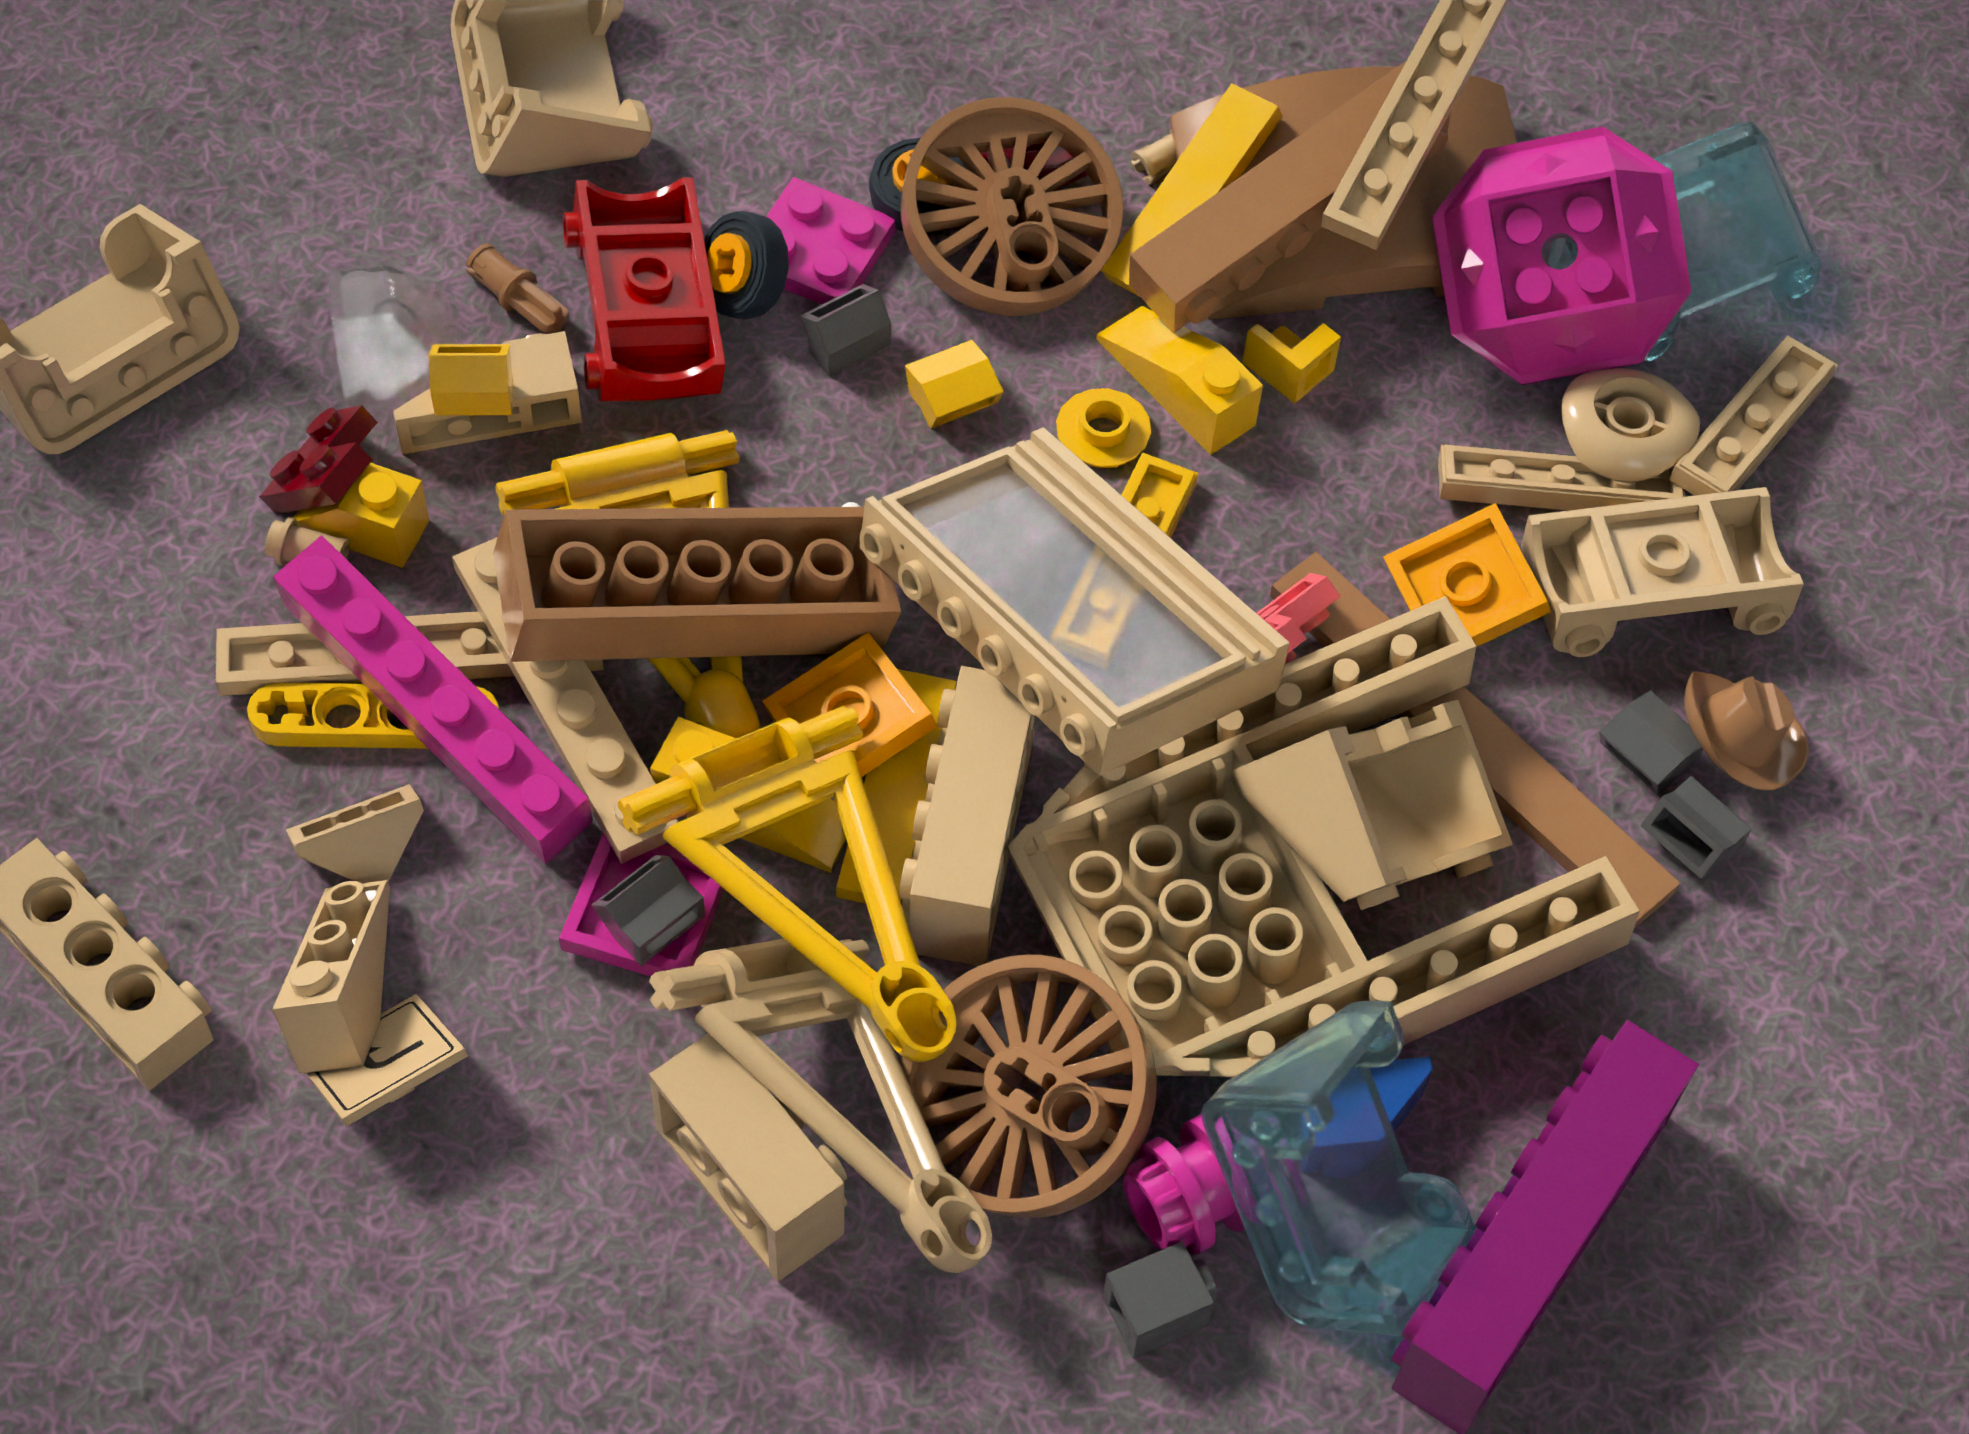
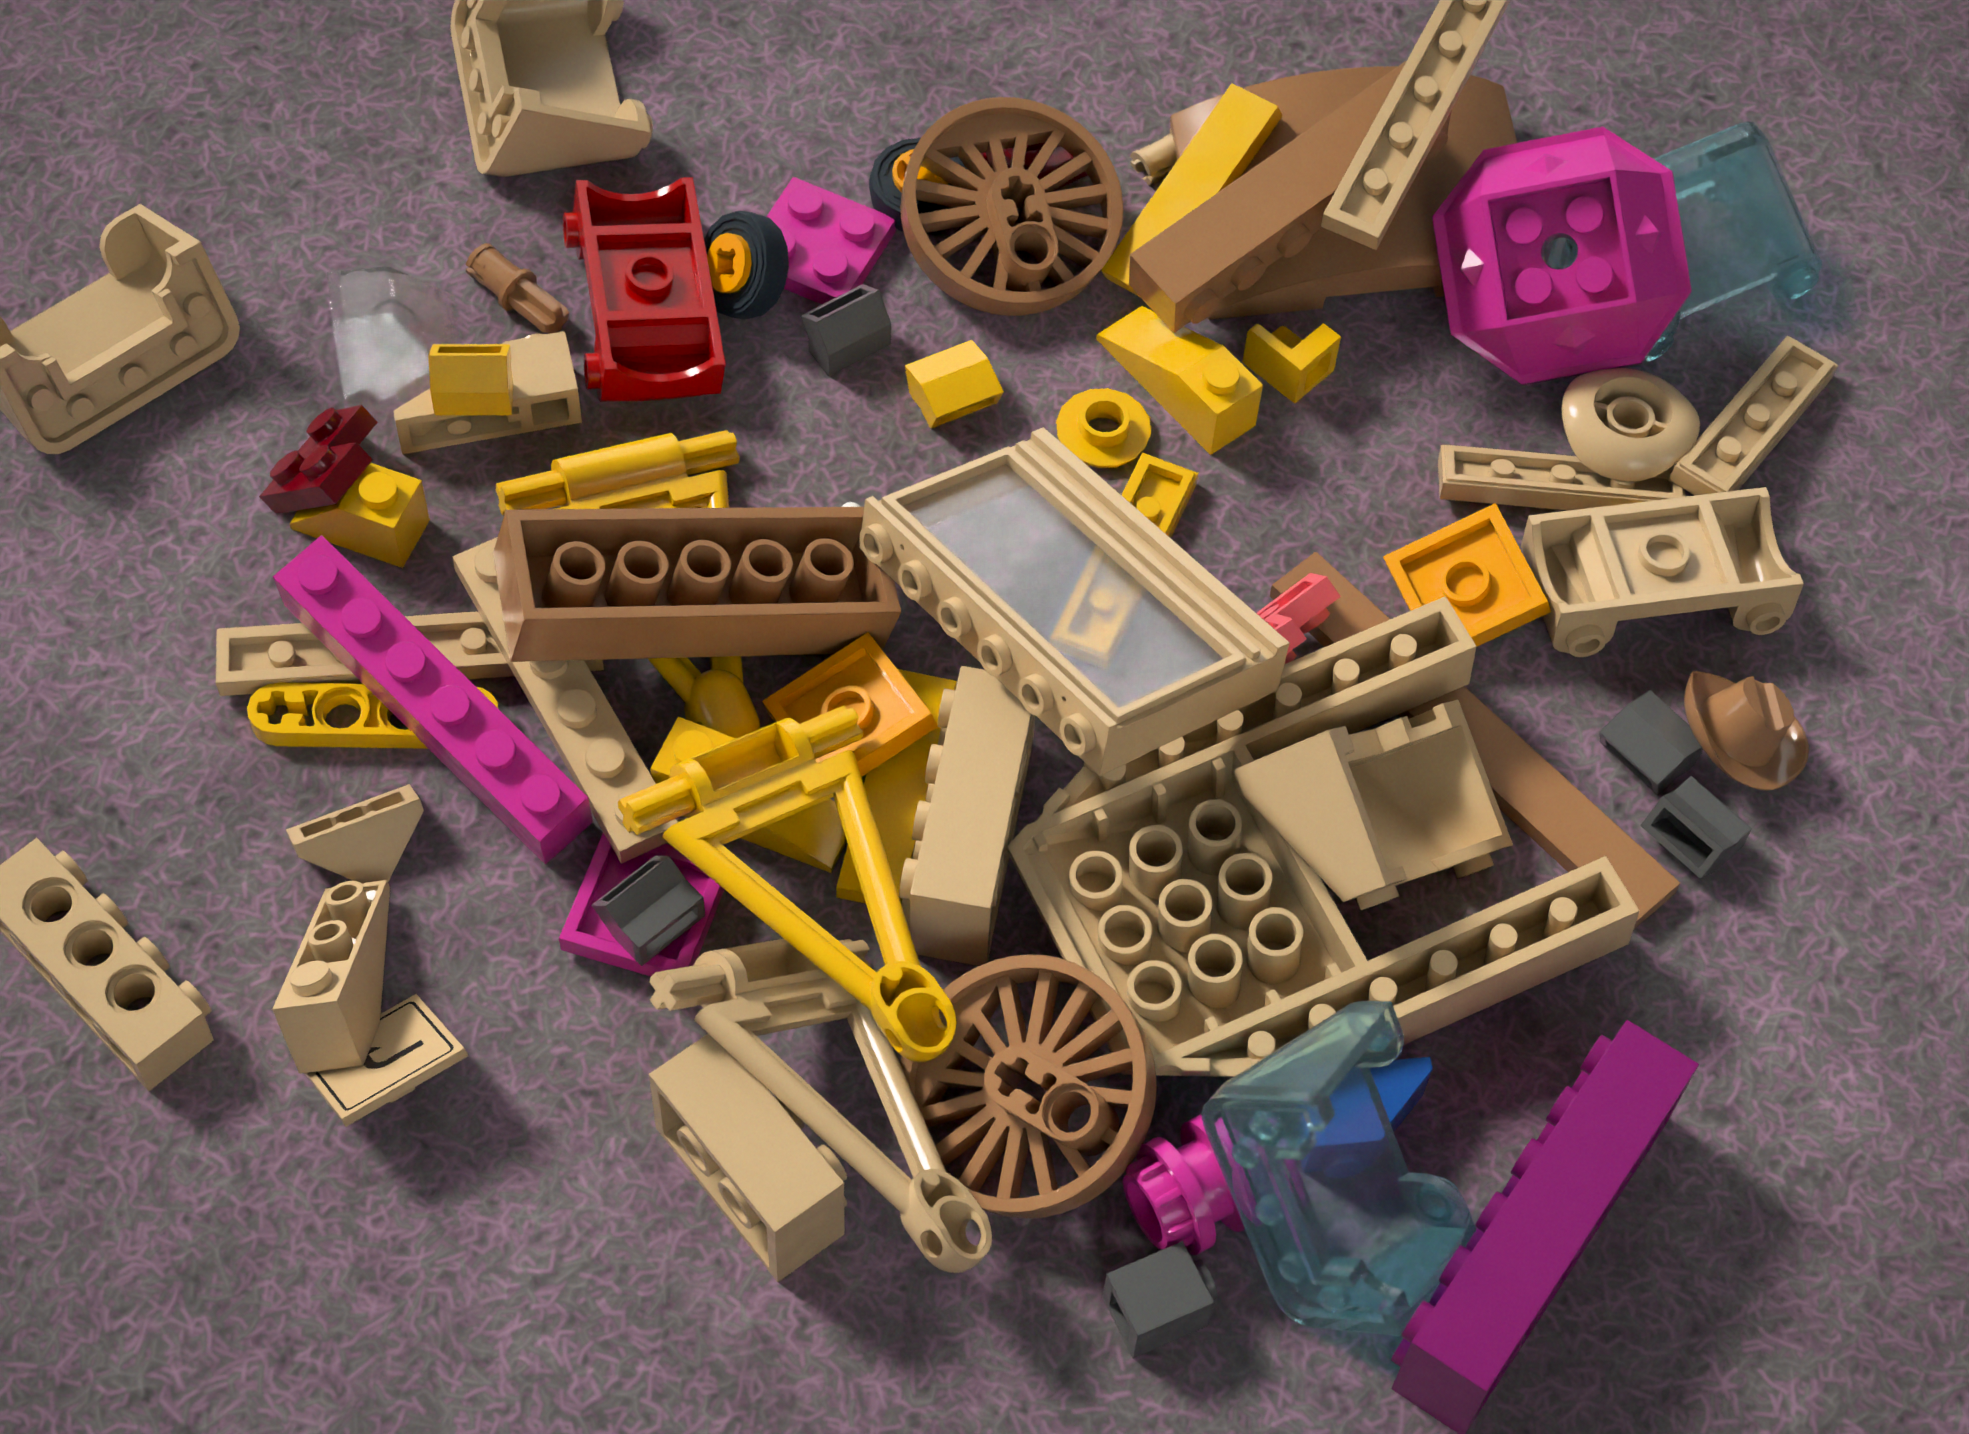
tan pin [265,517,350,567] -> none

